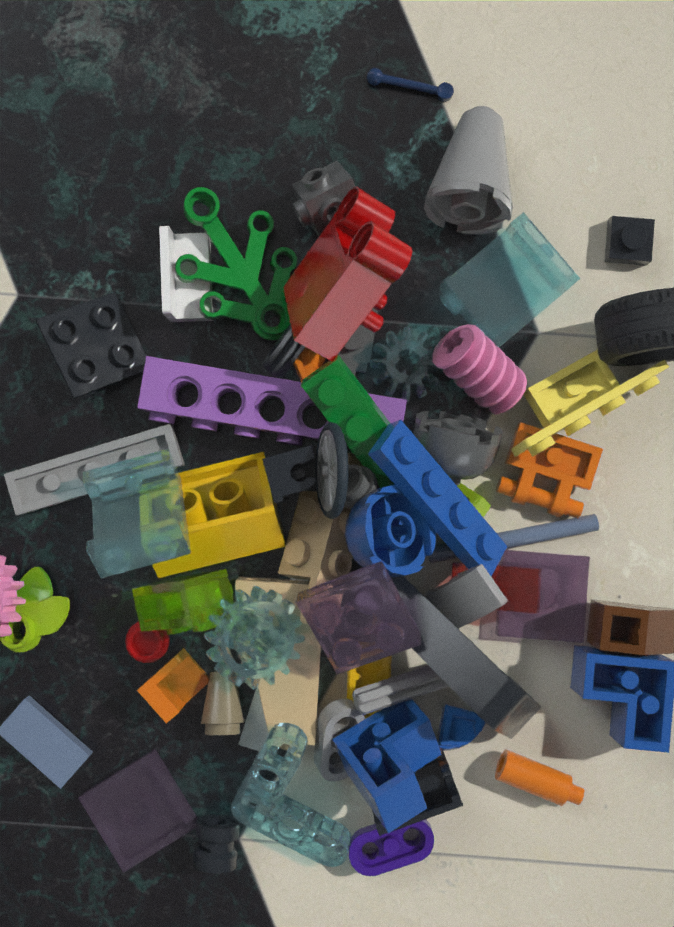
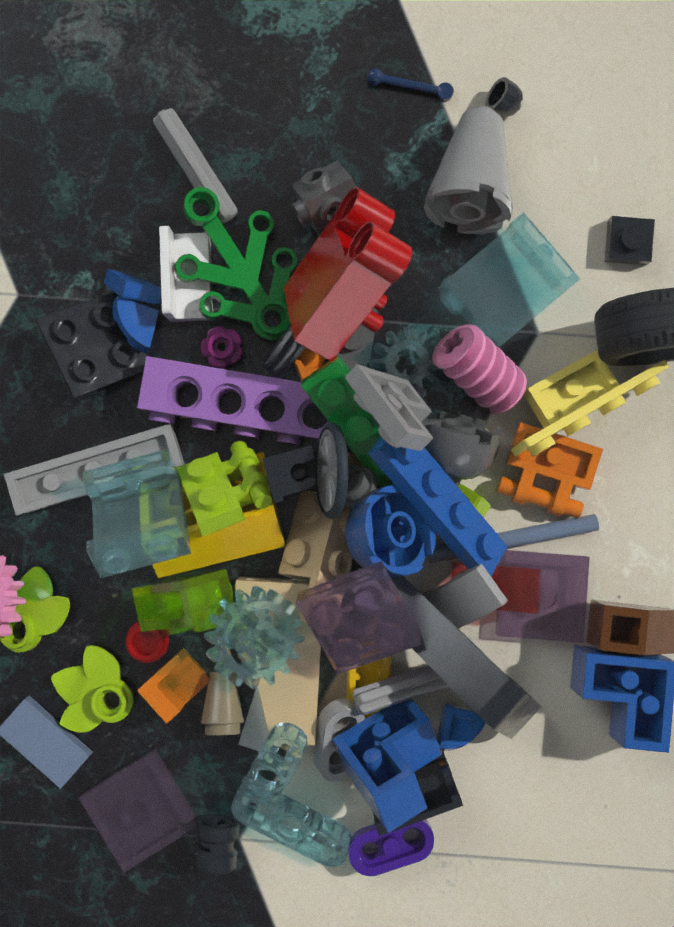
orange cylinder [495,749,585,806] -> none
none -> lime plate [51,645,134,732]
none -> blue tile [104,269,162,305]
none -> blue tile [113,295,159,353]
none -> light grey axle [153,108,238,224]
none -> lime plate [177,440,272,536]
none -> magenta plate [201,326,243,369]
none -> light grey plate [345,364,433,451]
none -> black hinge [485,77,523,117]

